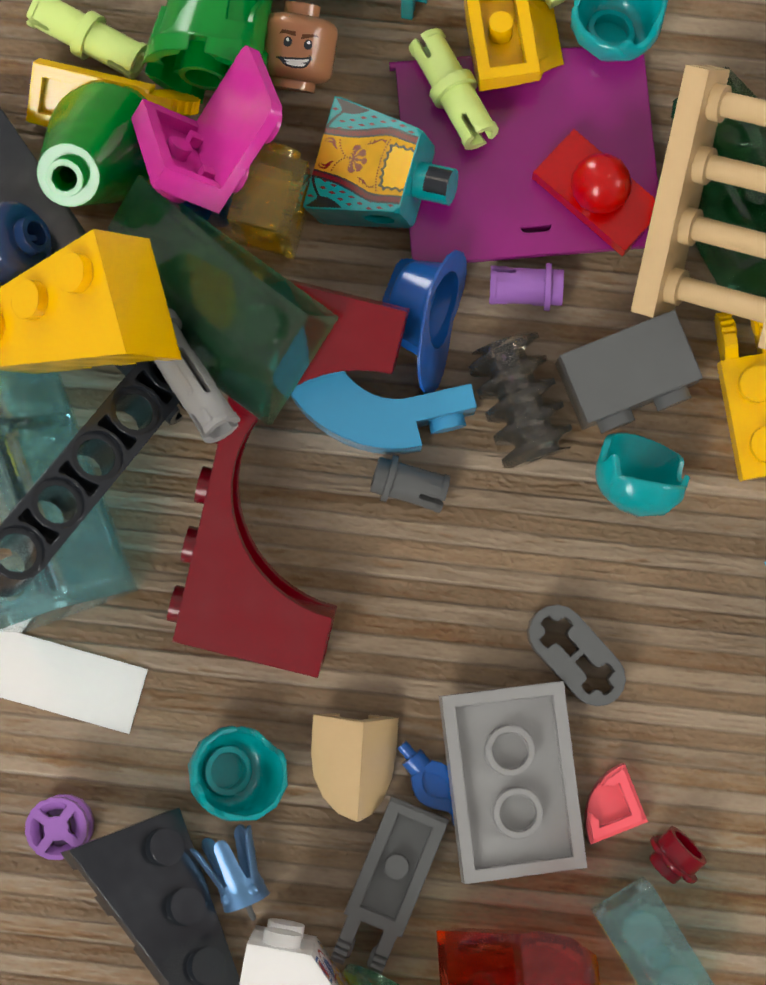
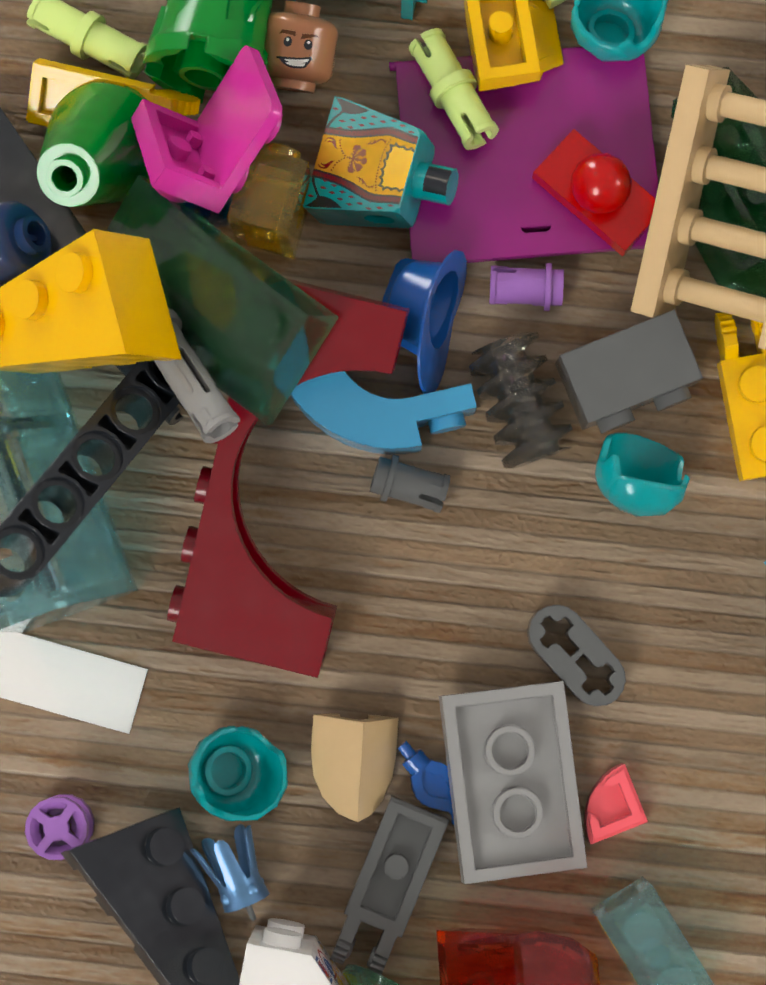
dark red plate [649,826,707,884] -> none

